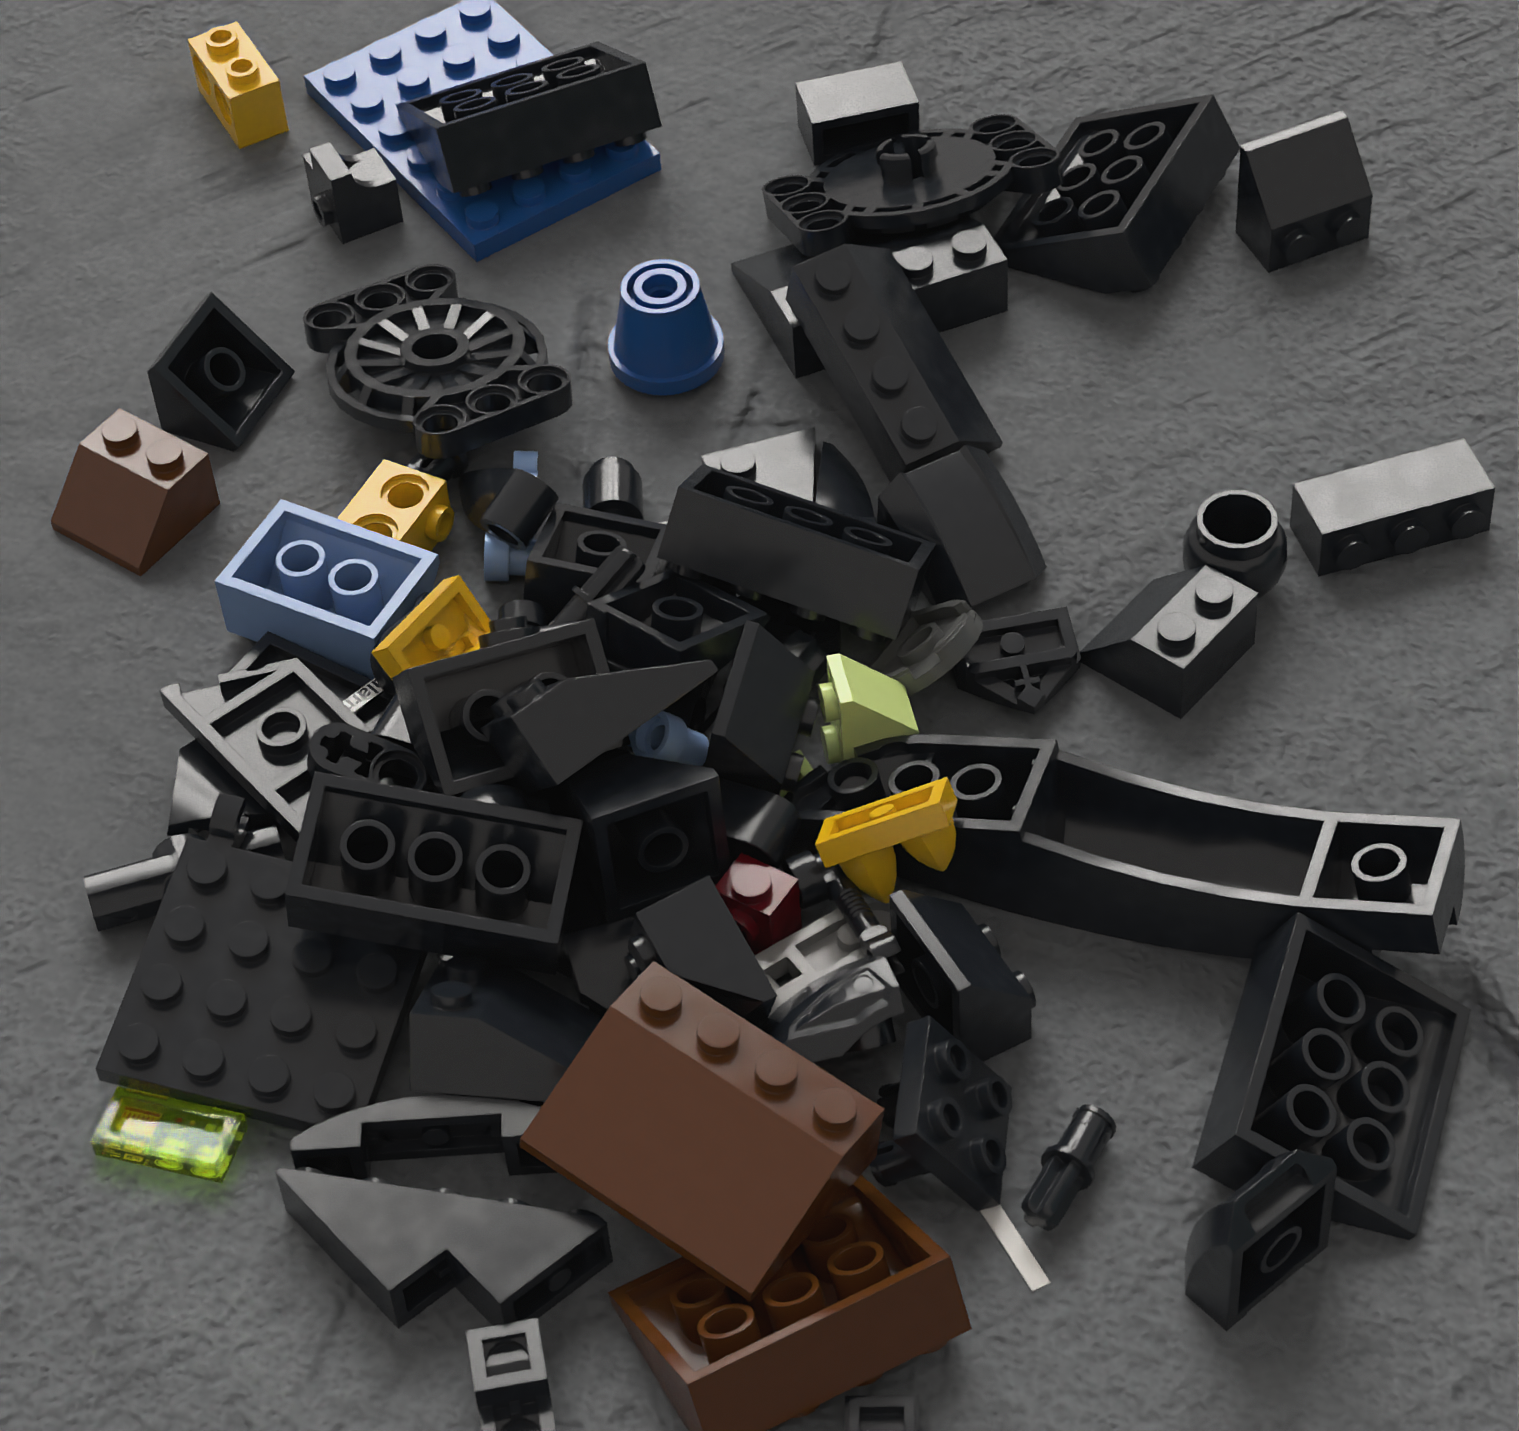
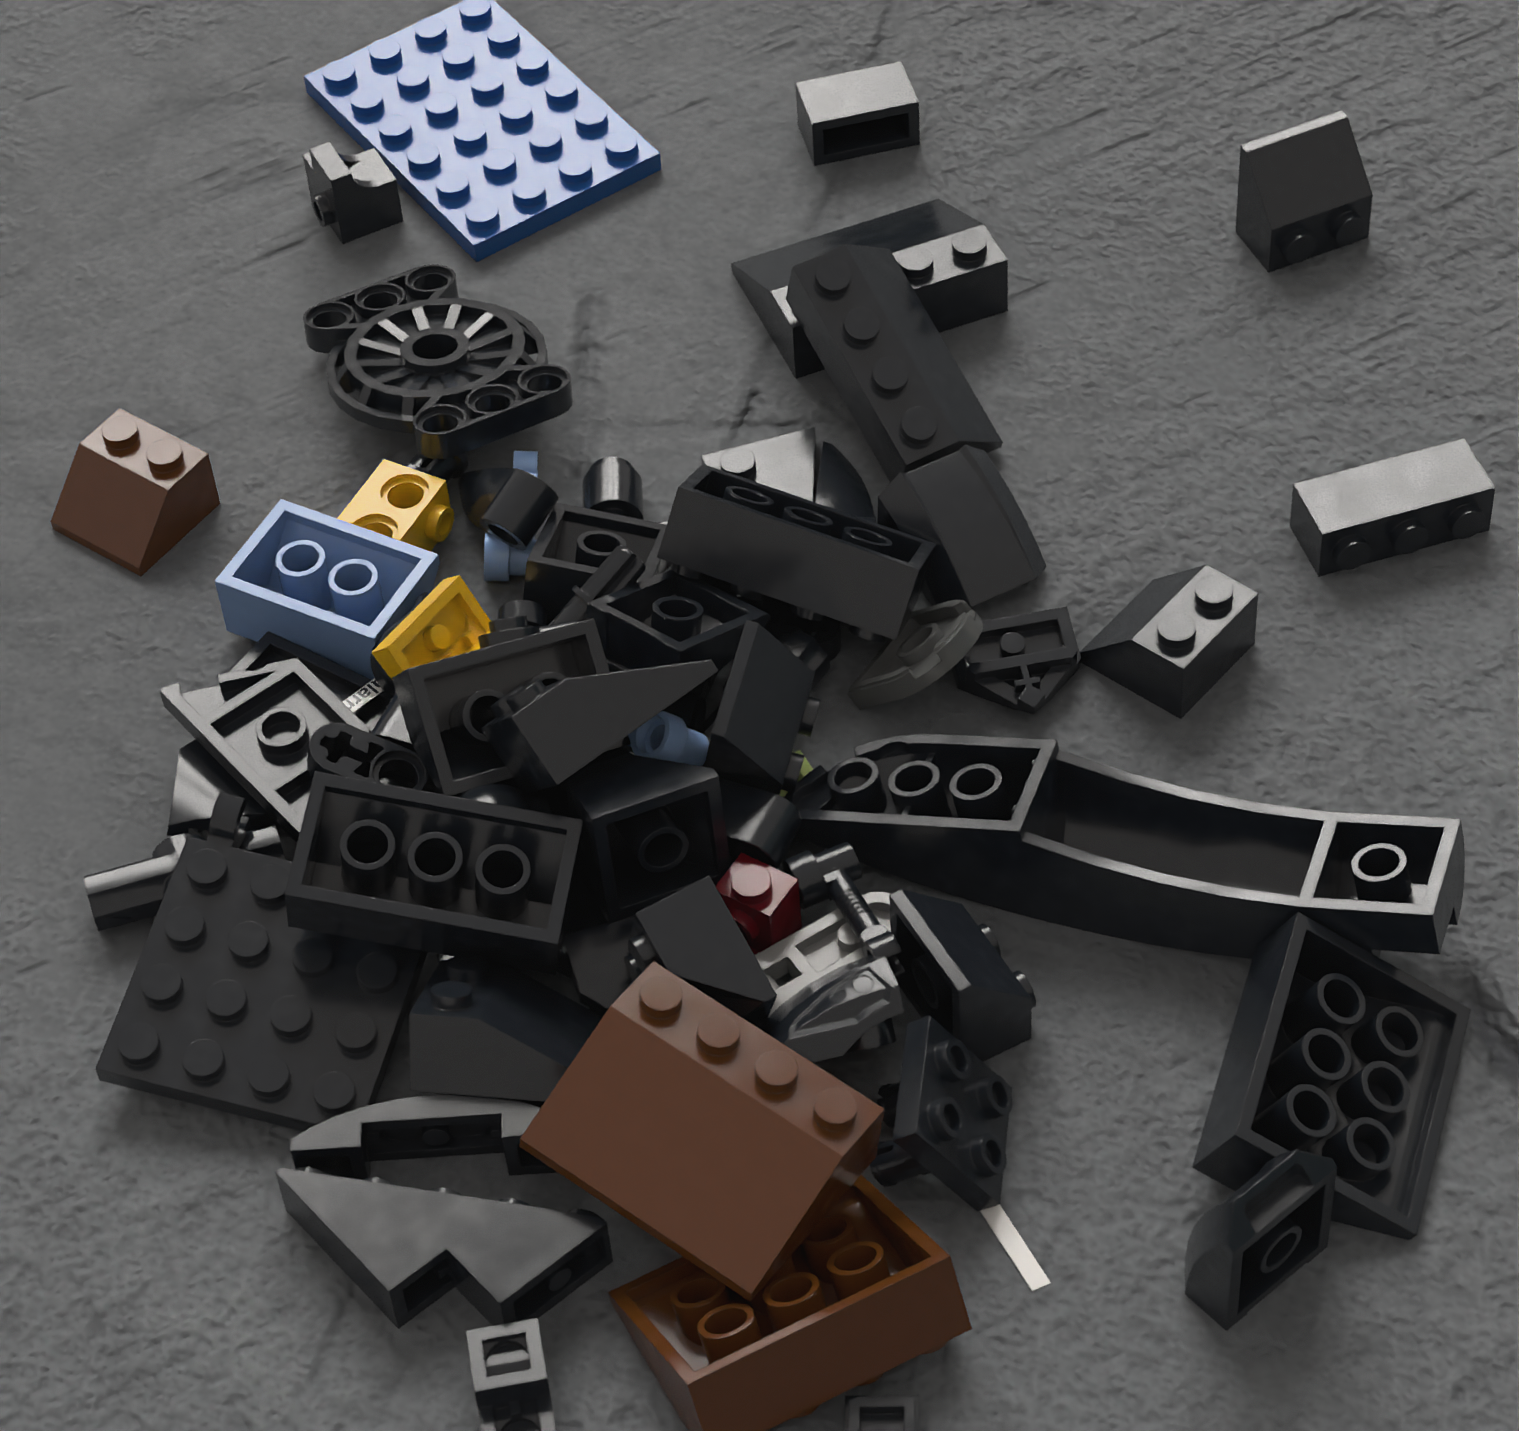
clear neon green tile [91,1086,248,1183] -> none
black slope [147,292,295,451] -> none
yellow brick [188,21,289,149] -> none
black slope [396,41,662,197] -> none
blue piece [608,259,725,395] -> none
black piece [762,114,1064,257] -> none
yellow tile [815,777,957,904] -> none
yellowish green slope [818,653,919,764] -> none
black slope [993,94,1240,294] -> none
black axle [1021,1104,1116,1231] -> none
black piece [1183,490,1288,598] -> none

